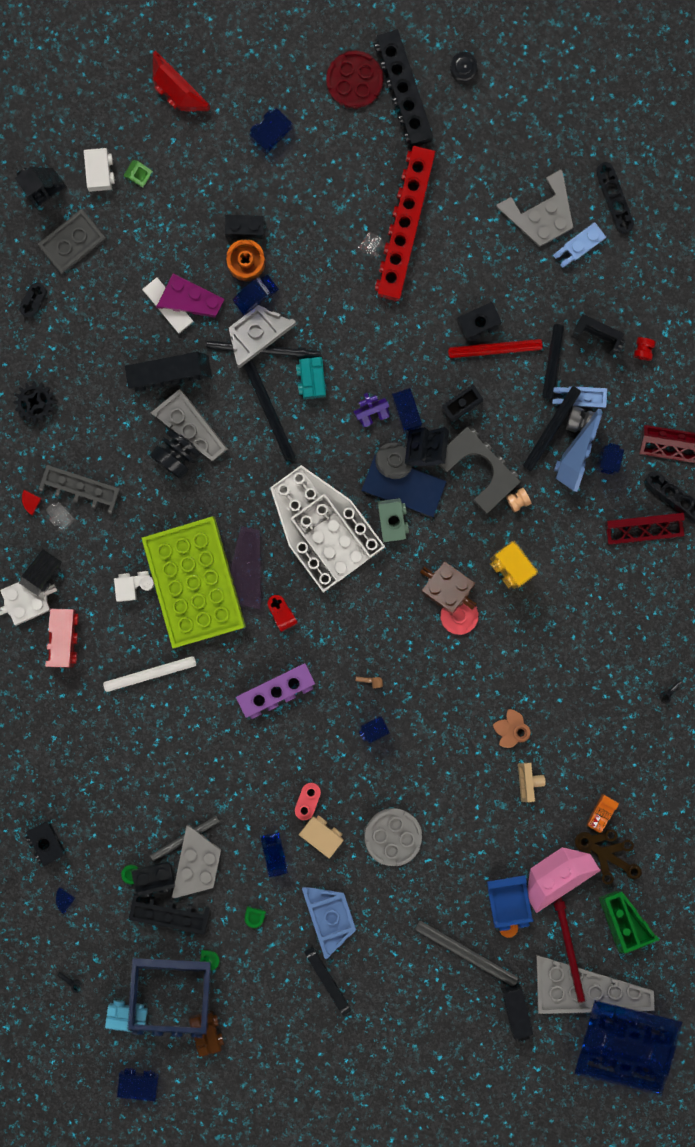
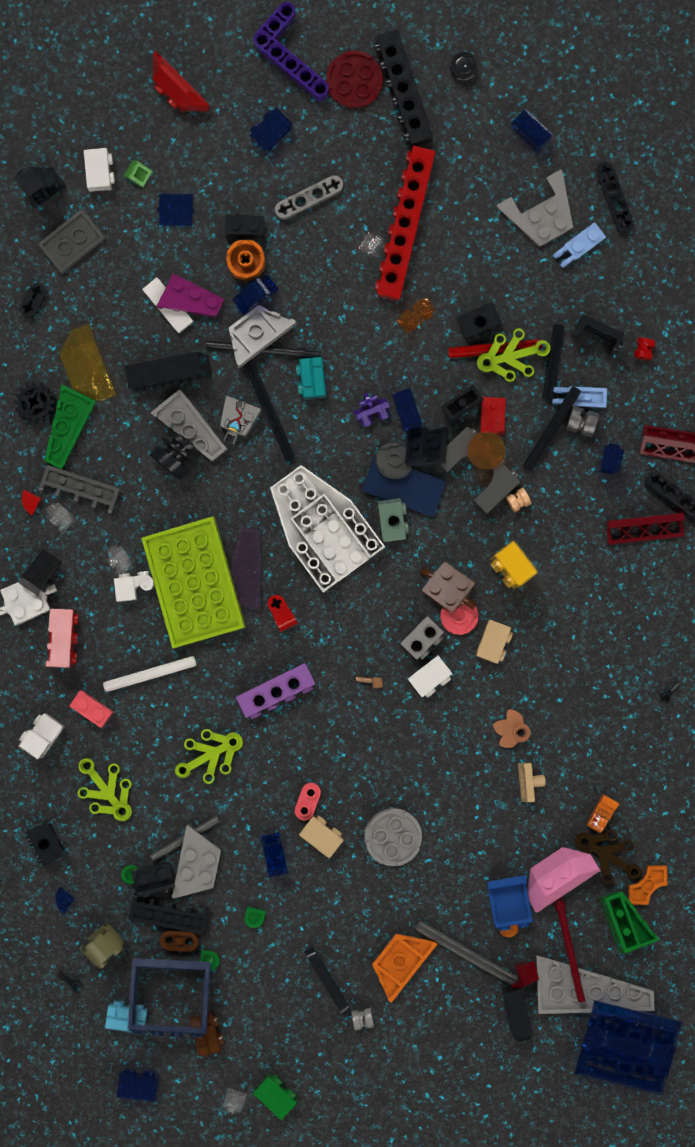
medium blue wing [302,887,356,959] -> none
clear blue brick [359,715,390,744] -> none
medium blue wedge [554,409,602,492] -> none
none -> white brick [19,713,65,759]
none -> green wing [44,384,96,470]
none -> clear yellow wedge [59,323,116,401]
none -> coral brick [70,690,114,728]
none -> lime plant [78,758,132,821]
none -> olive brick [80,923,124,969]
none -> clear brick [107,545,134,576]
none -> clear blue piece [157,194,194,226]
none -> reddish brown plate [160,930,199,952]
none -> lime plant [175,729,243,784]
none -> light grey torso [220,396,261,444]
none -> clear brick [222,1087,247,1114]
none -> dark purple beam [253,2,329,101]
none -> green brick [253,1073,297,1120]
none -> light grey beam [275,176,343,220]
none -> light grey wheel [351,1008,374,1031]
none -> orange wing [372,933,437,1003]
none -> clear orange hinge [396,298,436,334]
none -> light grey brick [400,616,444,660]
none -> white brick [408,655,452,698]
none -> clear orange tile [467,431,506,470]
none -> tan brick [475,620,513,664]
none -> lime plant [477,328,550,382]
none -> red piece [480,397,506,436]
none -> clear blue brick [511,109,553,153]
none -> dark red panel [511,961,539,988]
none -> orange tile [628,865,667,905]

